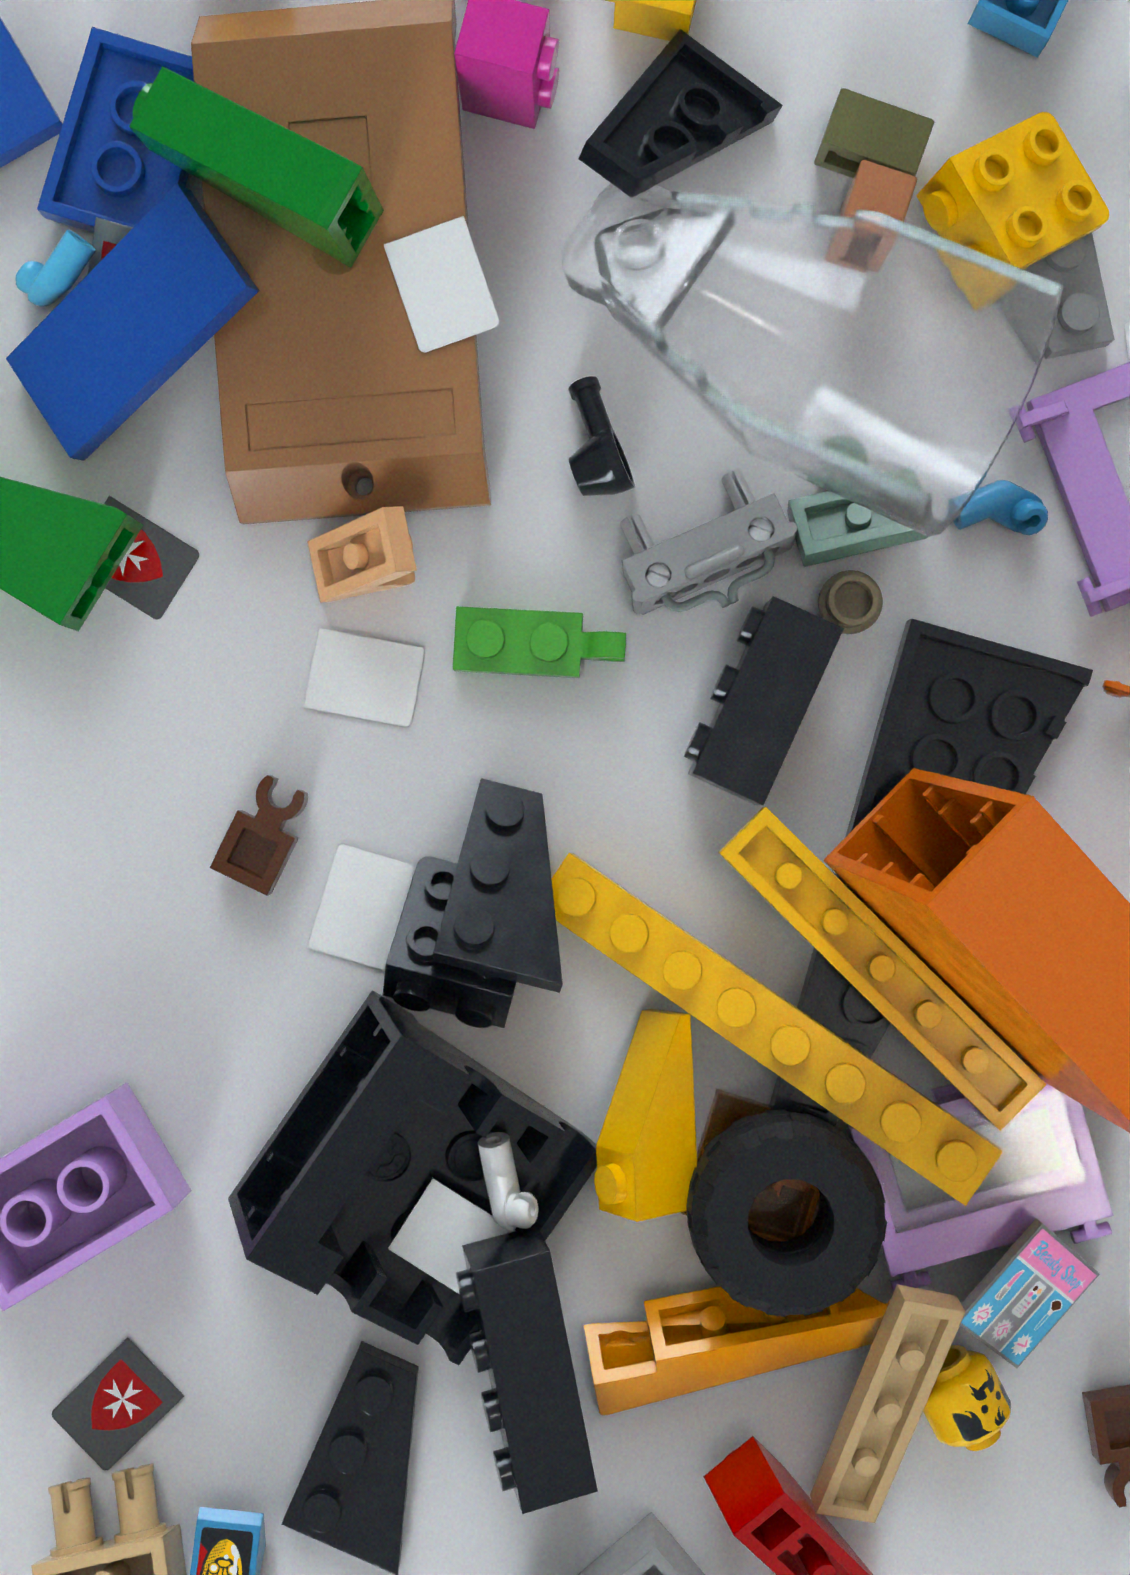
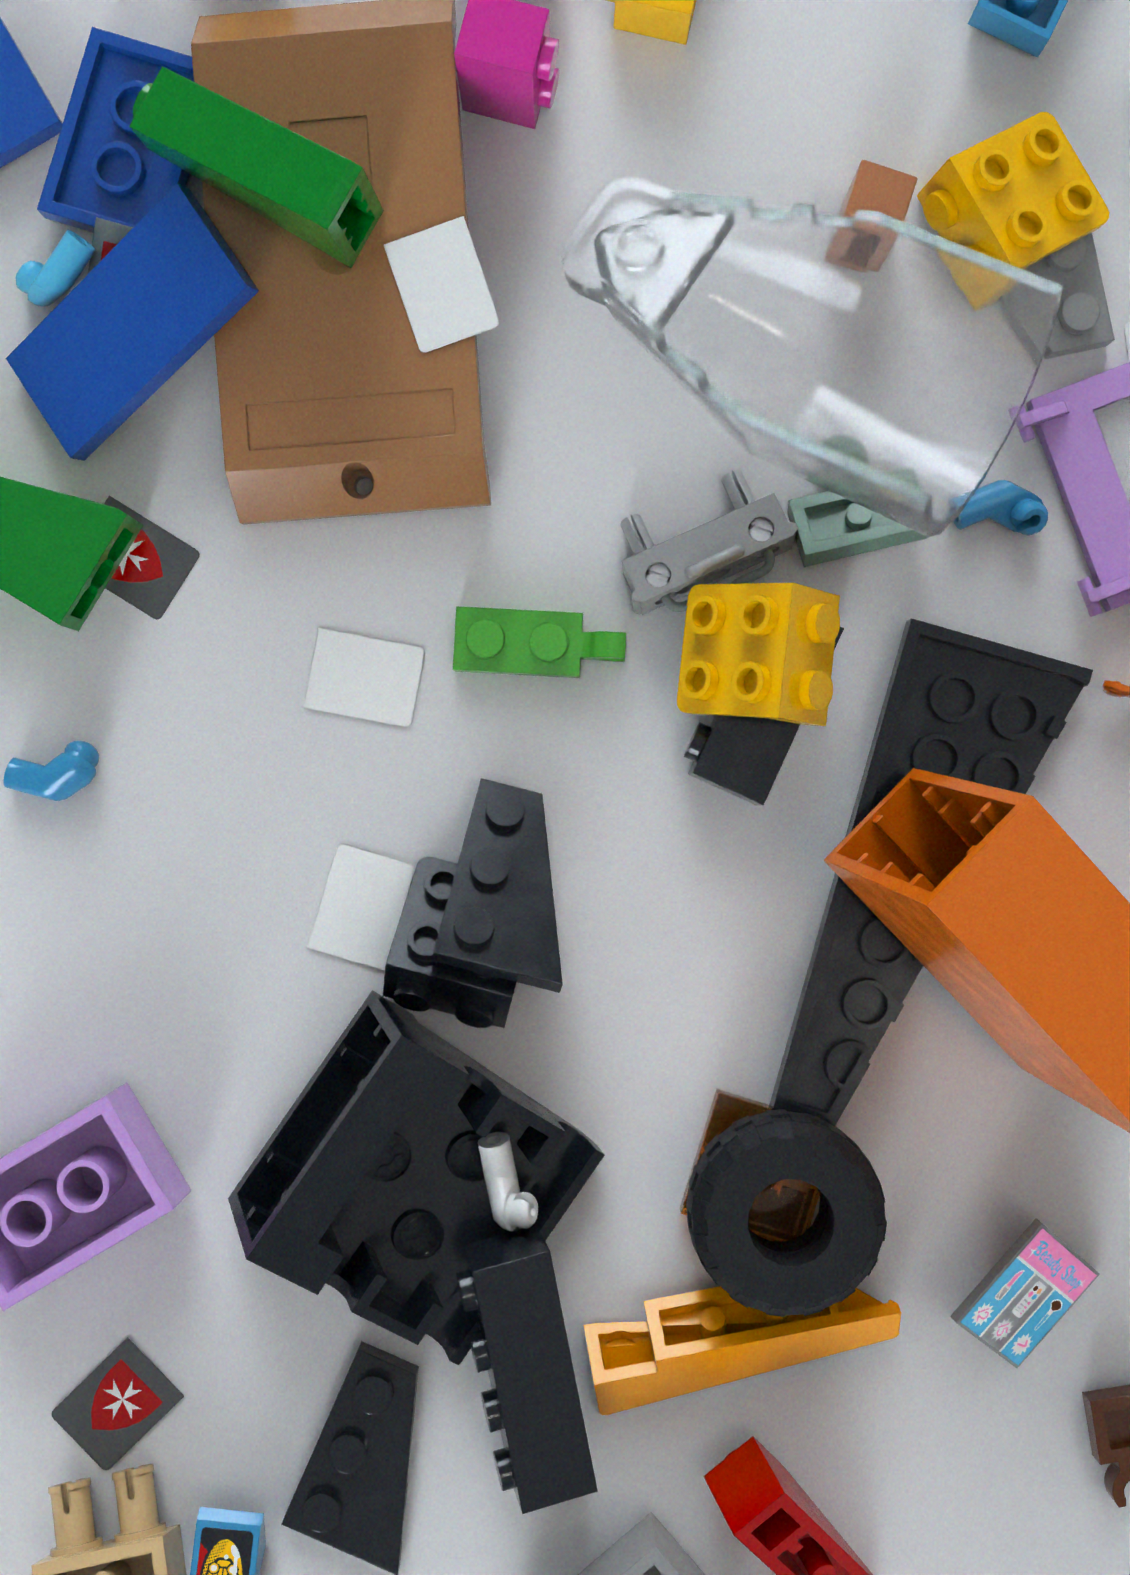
reddish brown plate [210,775,308,896] -> none
light nougat slope [307,506,417,603] -> none
white sticker [388,1179,515,1294] -> none
yellow plate [551,853,1003,1206] -> none
black bar [568,376,635,496] -> none
black wing [578,29,783,198] -> none
yellow slope [594,1009,697,1222] -> none
yellow plate [718,807,1047,1131] -> none
tan plate [810,1284,965,1523] -> none
olive piece [814,88,935,178] -> none
dark tan plate [818,570,883,634] -> none
piece [848,1083,1113,1292] -> none
yellow head [923,1345,1011,1451] -> none
none -> dark azure arm [3,741,99,801]
none -> yellow bracket [677,583,840,726]

